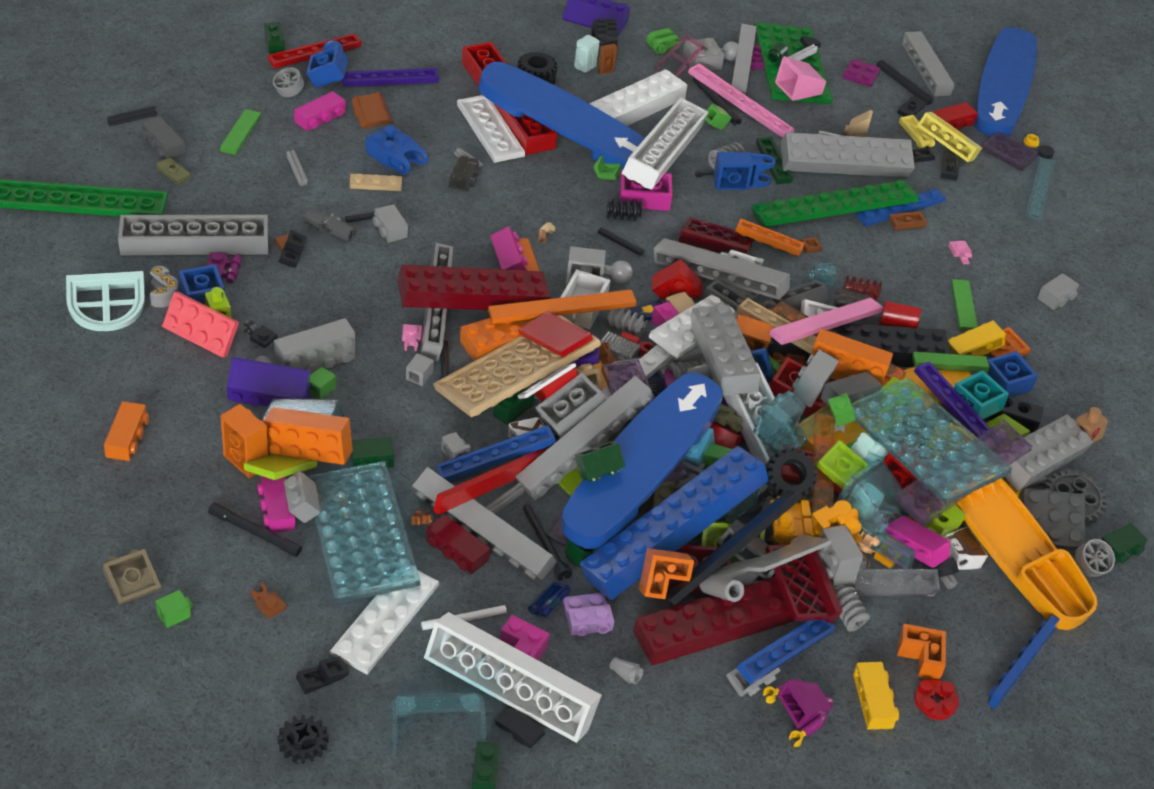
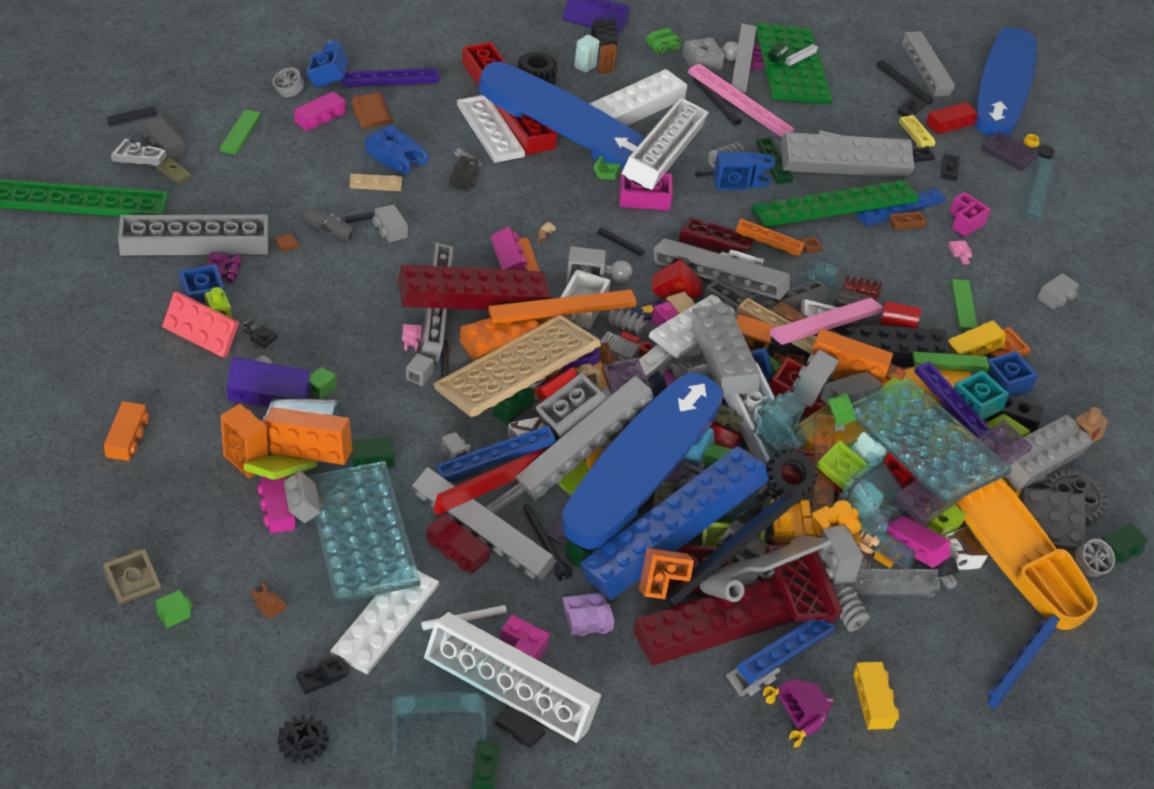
light aqua window [66,271,145,331] -> none
light grey animal [150,266,180,308] -> none
black piece [208,502,303,557] -> none
dark green brick [264,22,285,54] -> none
red plate [268,33,361,69] -> none
light grey brick [274,318,355,374] -> none
black slope [278,230,307,268] -> none
light grey axle [287,150,308,186] -> none
dark orange plate [409,510,433,525] -> none
white window [517,363,576,399] -> none
red tile [518,312,593,357] -> none
clear blue tile [528,582,571,617] -> none
dark green brick [574,441,626,482] -> none
black piece [606,198,642,221] -> none
light grey cone [610,657,644,685] -> none
clear pink window [654,34,704,77] -> none
bright green brick [706,103,732,130] -> none
bright pink slope [775,56,827,101] -> none
black tile [800,36,821,48] -> none
magenta plate [842,59,881,87] -> none
tan slope [844,110,873,137] -> none
orange brick [897,623,946,680] -> none
red plate [914,679,959,720] -> none
light yellow brick [917,112,982,162] -> none
none -> light grey wing [111,139,167,166]
none -> dark pink brick [950,192,991,237]

